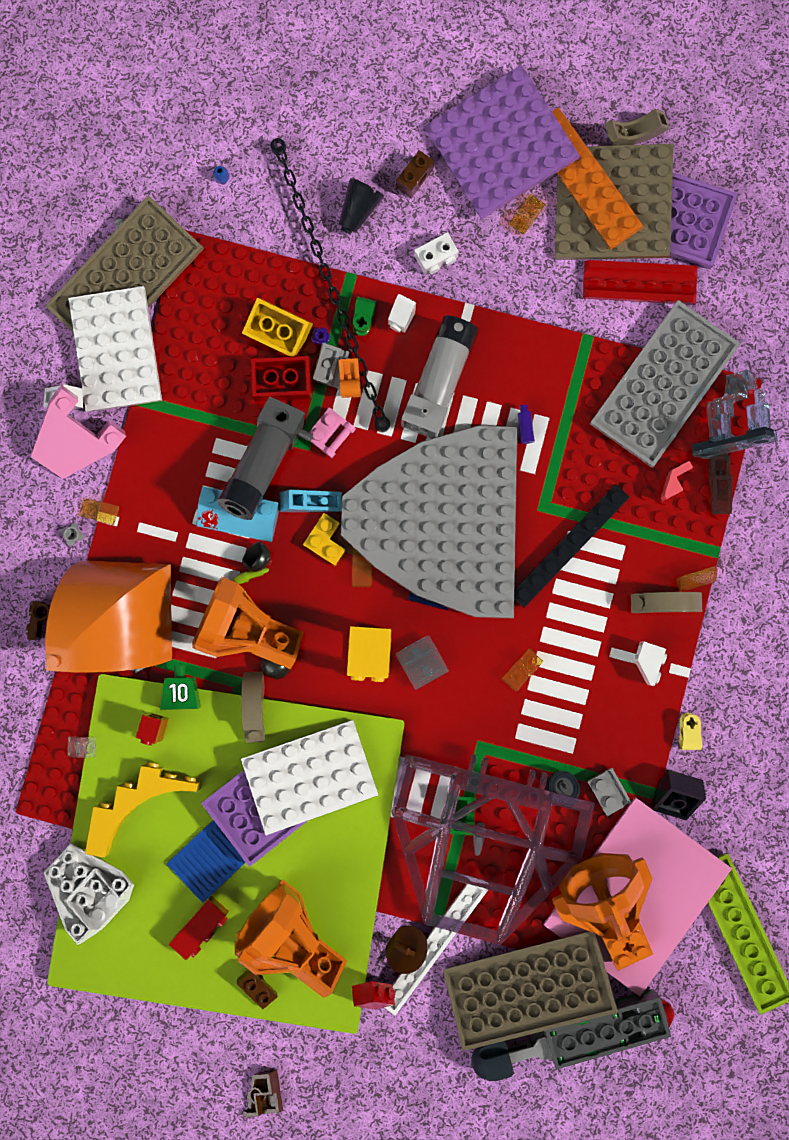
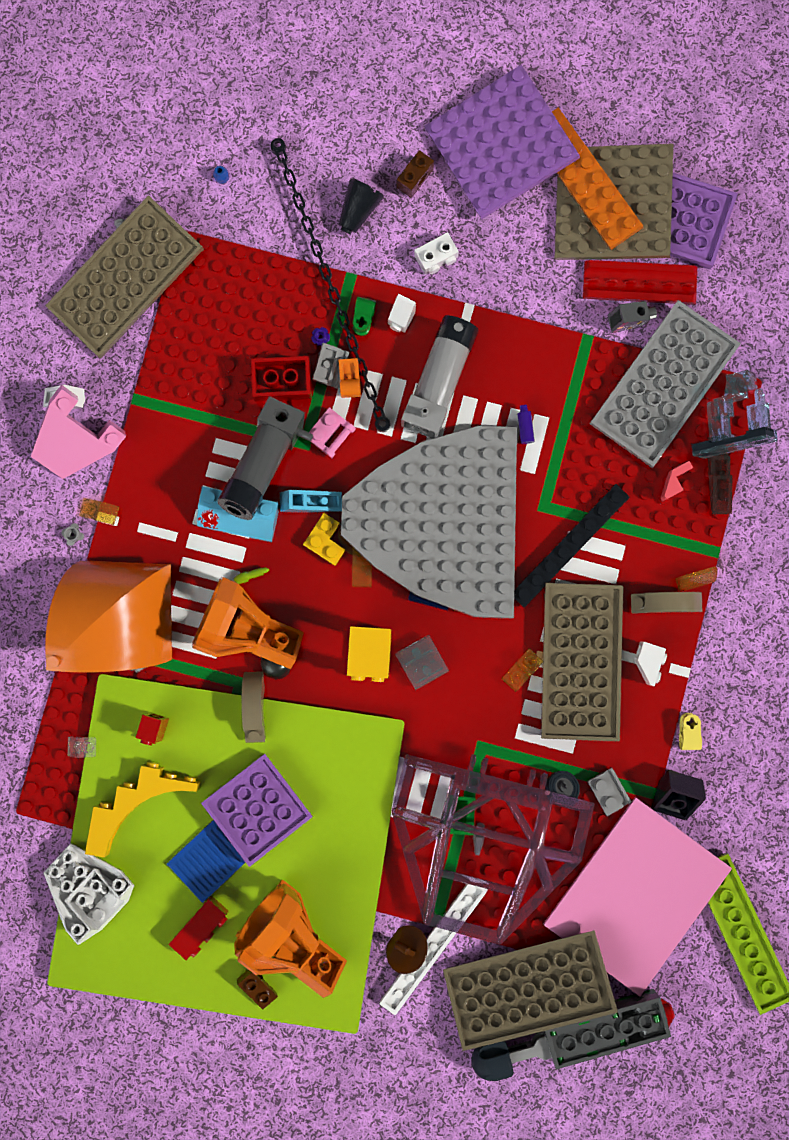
reddish brown plate [26,601,50,640] -> none
white plate [68,286,162,412] -> none
green torso [160,666,201,710] -> none
white plate [241,720,378,835] -> none
yellow slope [242,298,313,357] -> none
pearl dark grey hair [242,542,271,572] -> none
reddish brown slope [243,1070,283,1117] -> none
red brick [352,981,395,1010] -> none
clear yellow slope [508,194,546,236] -> none
orange plate [552,853,654,971] -> none
dark tan arch [605,109,670,146] -> none
none -> dark tan plate [541,583,623,741]
none -> dark grey torso [607,301,657,333]

